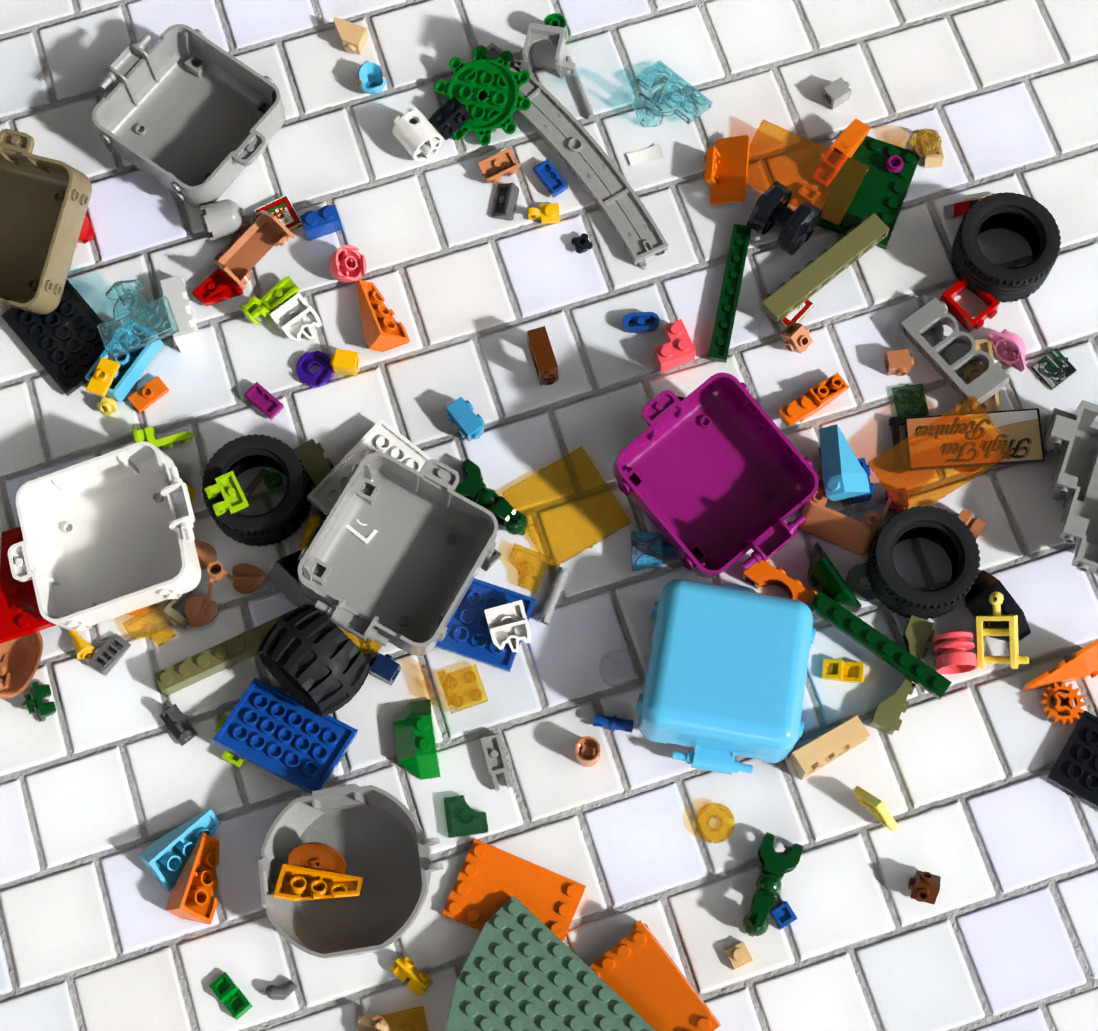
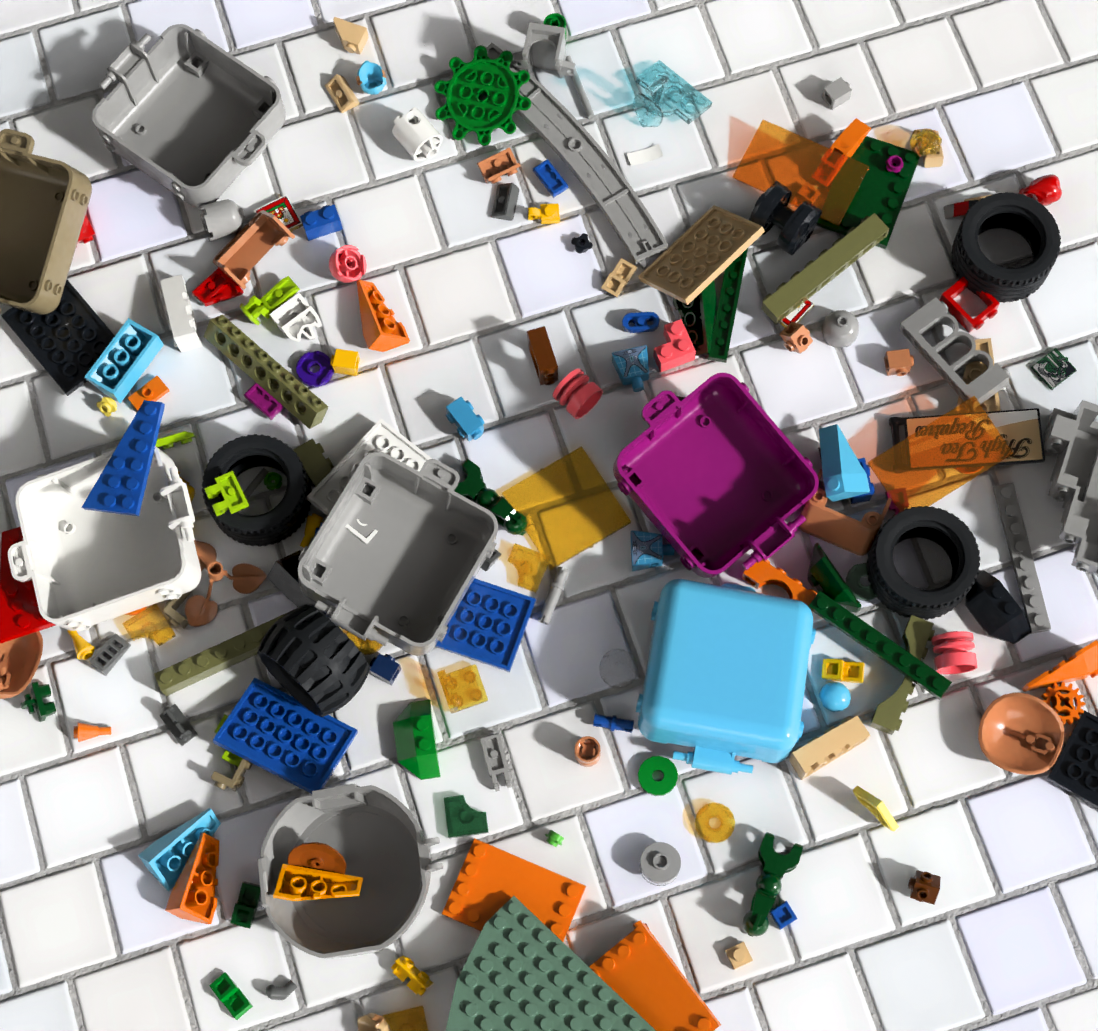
yellow plate [86,357,120,398] -> none
clear light blue plate [97,279,179,360] -> none
black bracket [428,96,472,140] -> none
white plate [484,600,531,653] -> none
orange bracket [703,135,750,205] -> none
orange slope [777,373,849,427] -> none
clear green piece [891,384,929,418] -> none
nougat wheel [958,508,987,539] -> none
light yellow piece [976,591,1029,669] -> none
bright pink hat [989,329,1026,372] -> none
none -> orange cone [74,722,111,742]
none -> blue wing [81,400,165,516]
none -> olive brick [203,315,329,429]
none -> dark tan bracket [211,759,253,791]
none -> dark green slope [230,881,261,929]
none -> tan slope [325,74,360,113]
none -> bright green plate [545,830,564,847]
none -> coral wheel [553,368,603,419]
none -> tan slope [601,258,637,297]
none -> dark azure torso [612,345,649,392]
none -> tan plate [638,205,765,305]
none -> green tile [638,756,678,796]
none -> light grey piece [639,842,681,886]
none -> dark green wedge [673,280,716,356]
none -> medium azure hair [819,682,851,712]
none -> light grey cylinder [821,310,859,348]
none -> nougat piece [978,693,1064,775]
none -> light grey plate [993,483,1051,634]
none -> red piece [1018,174,1062,206]

